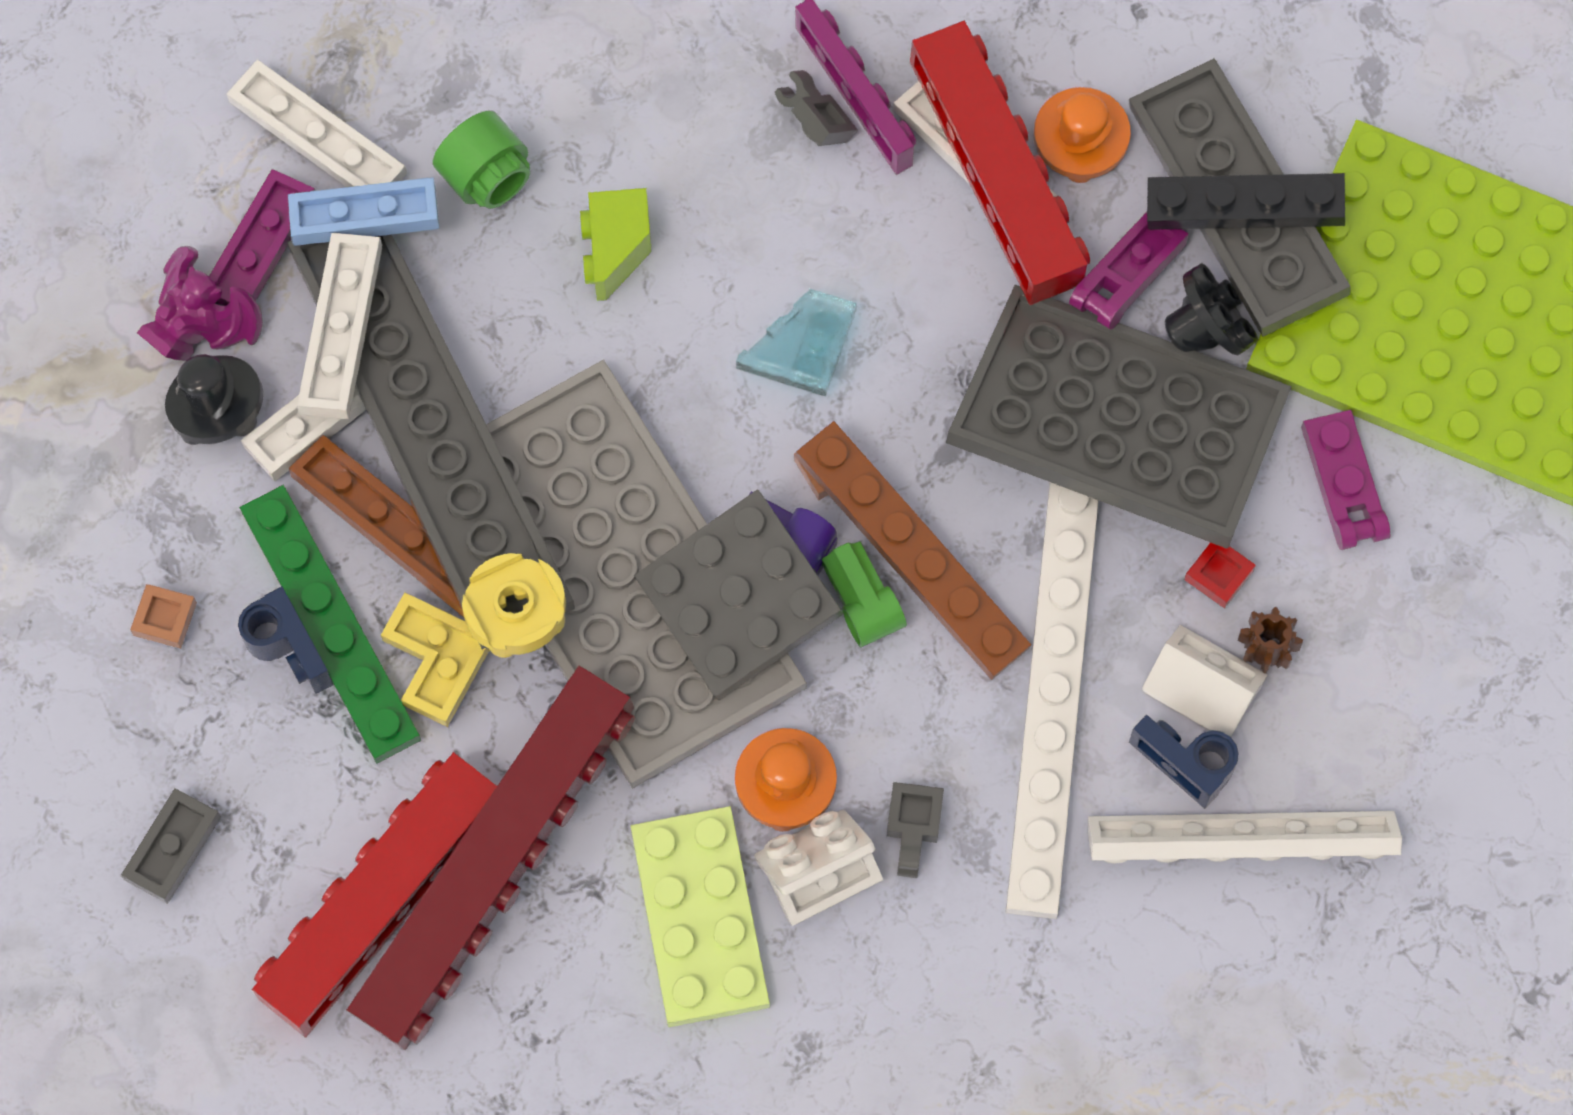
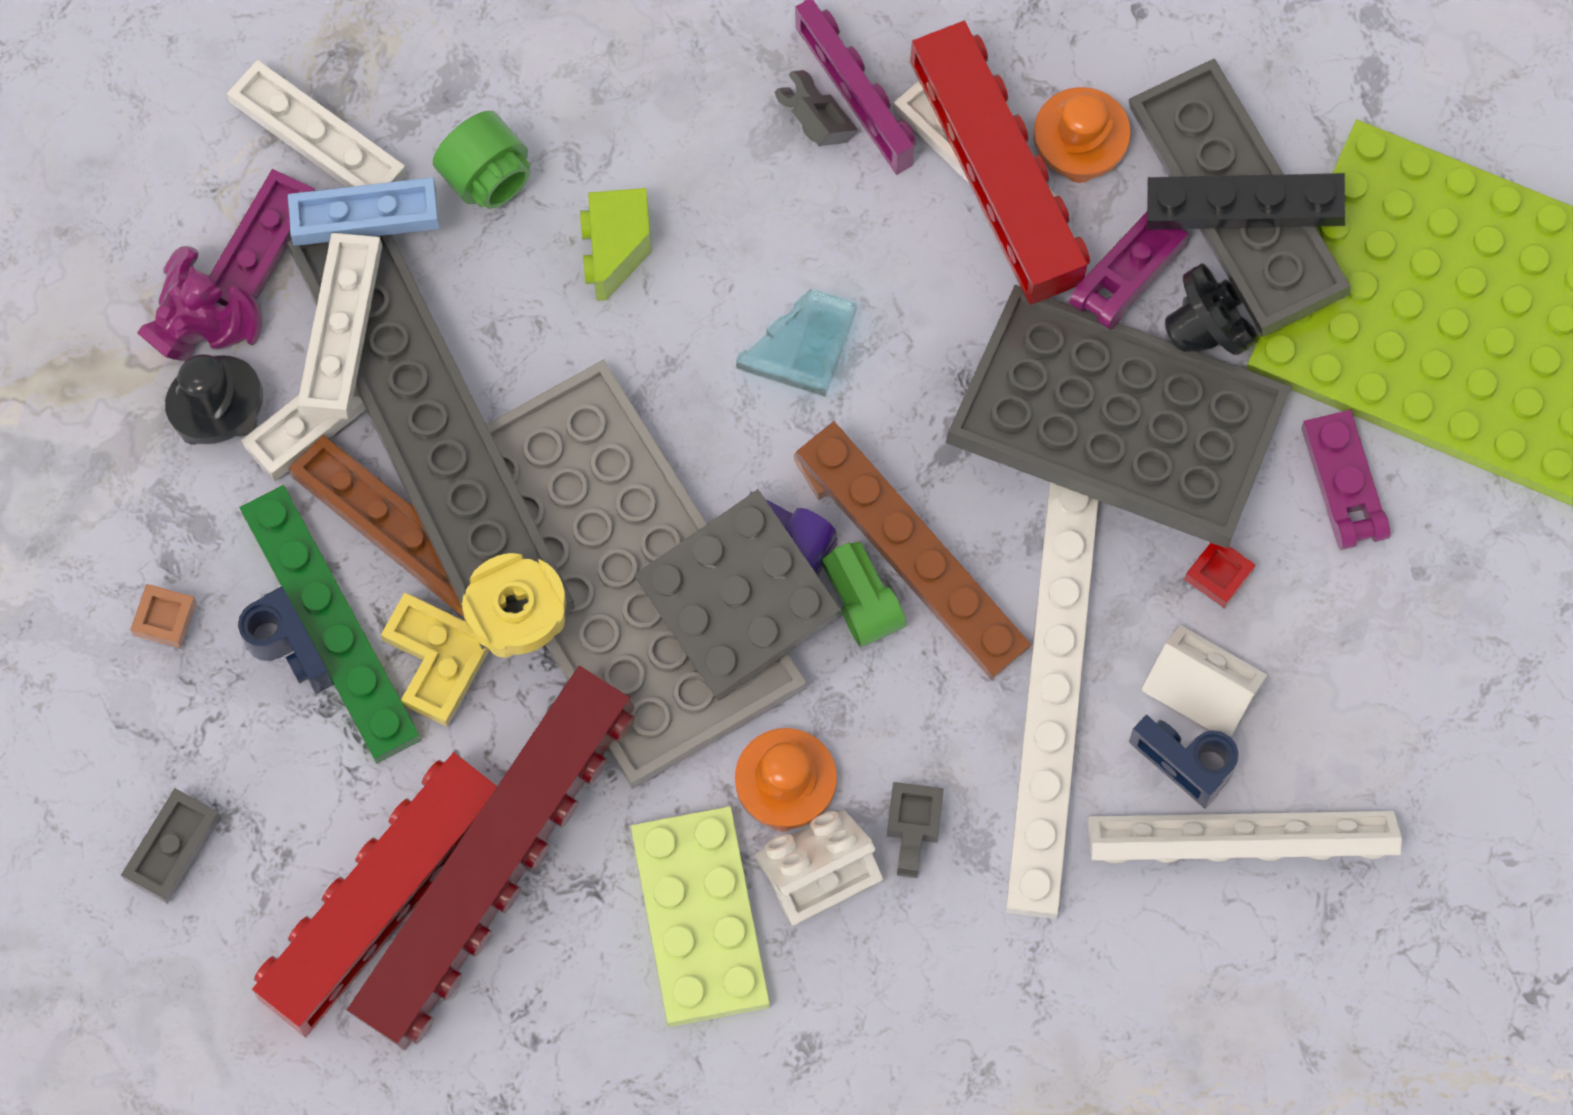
reddish brown gear [1237,607,1303,673] -> none

